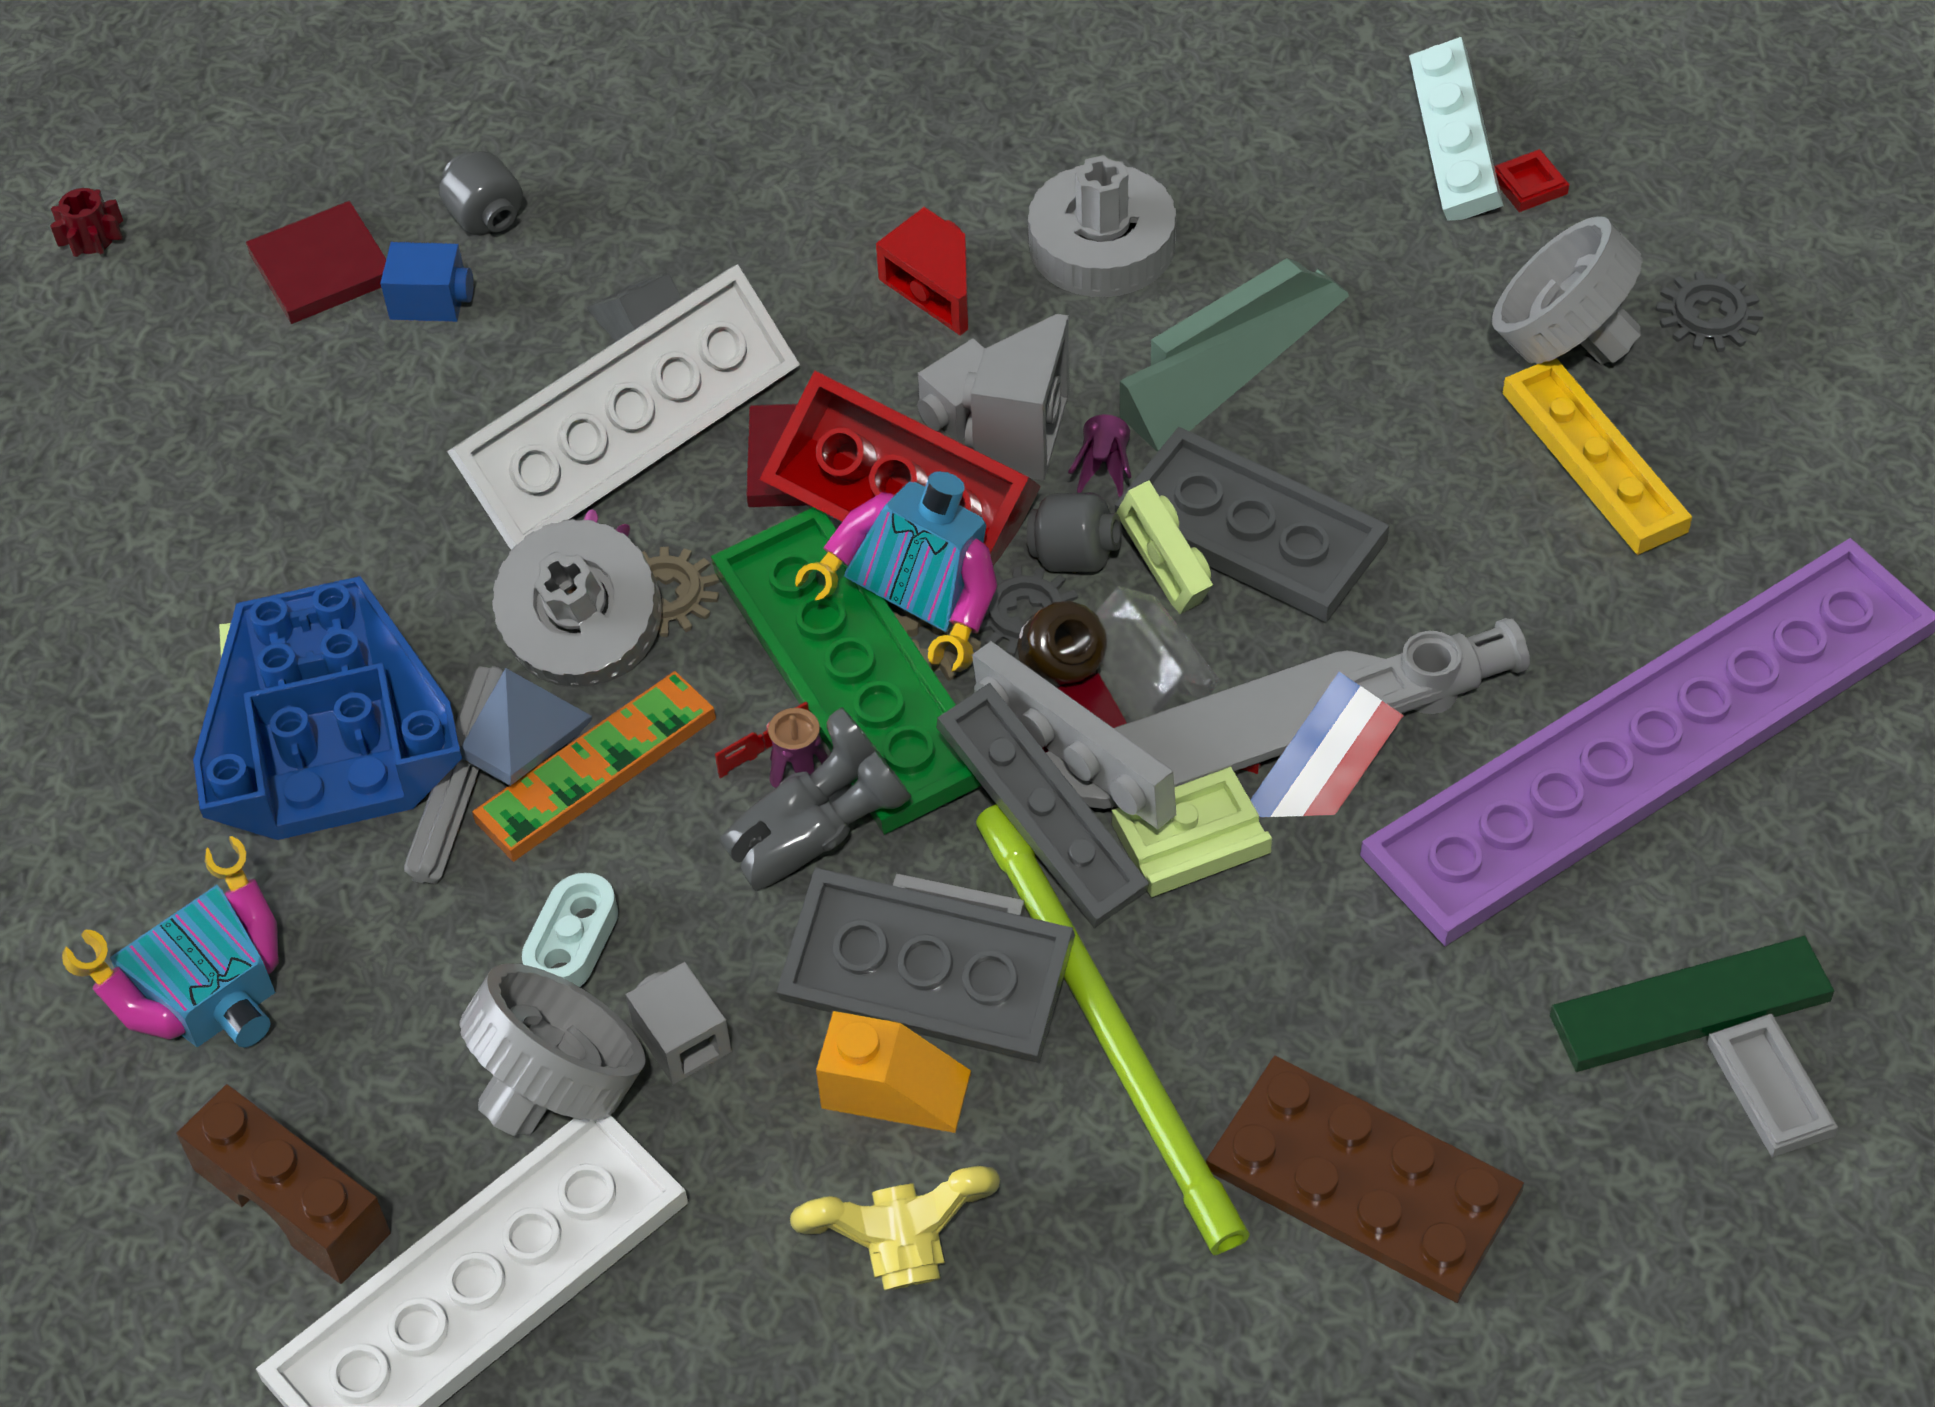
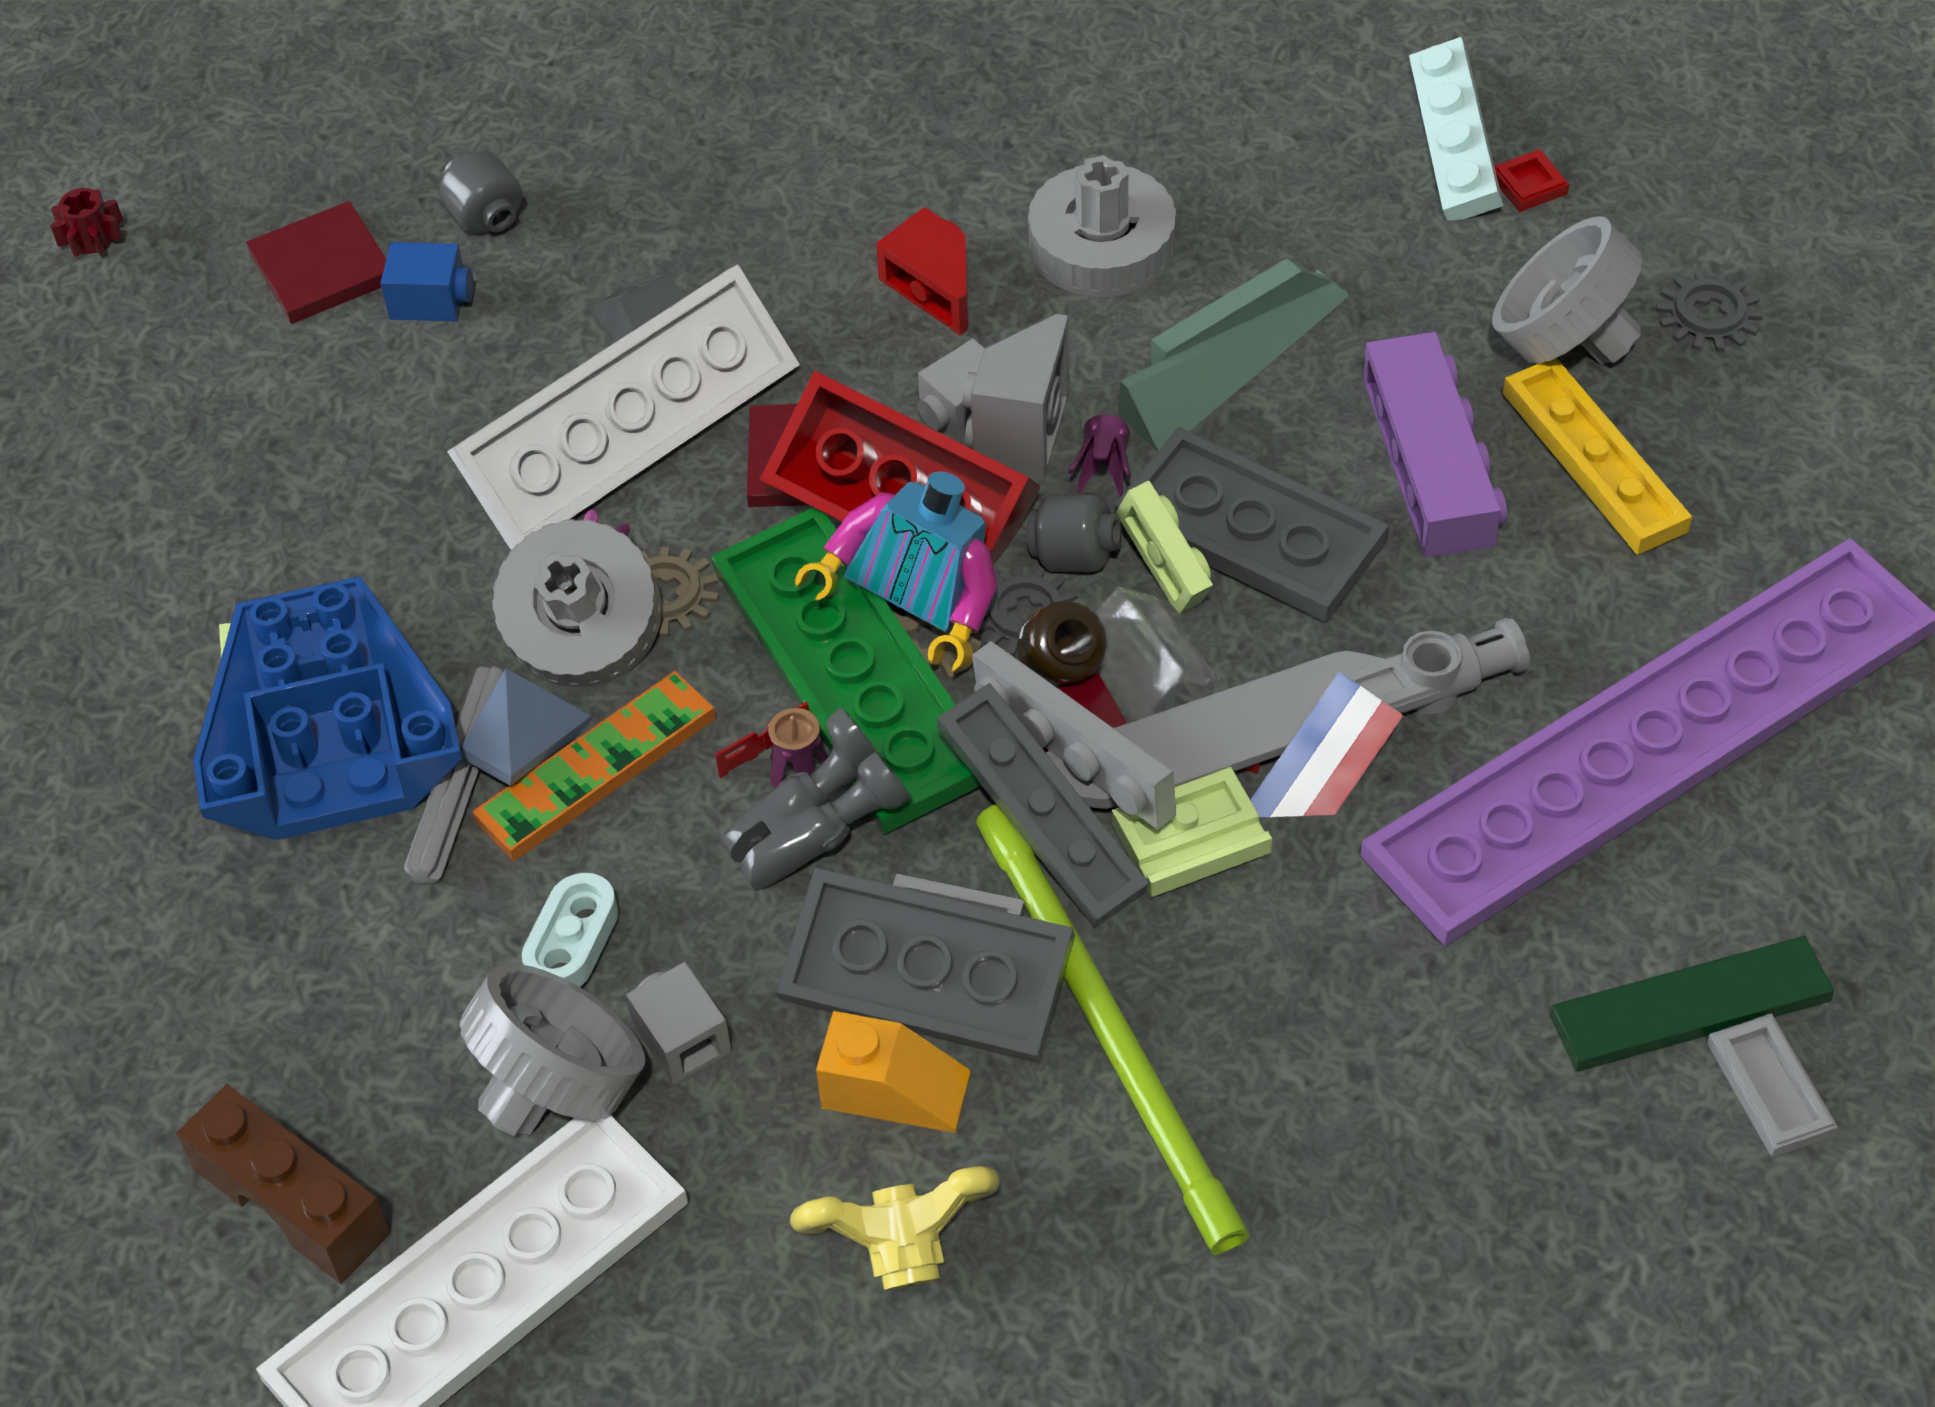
torso [62,836,279,1048] -> none
reddish brown plate [1206,1055,1524,1303] -> none
none -> medium lavender brick [1363,332,1507,558]

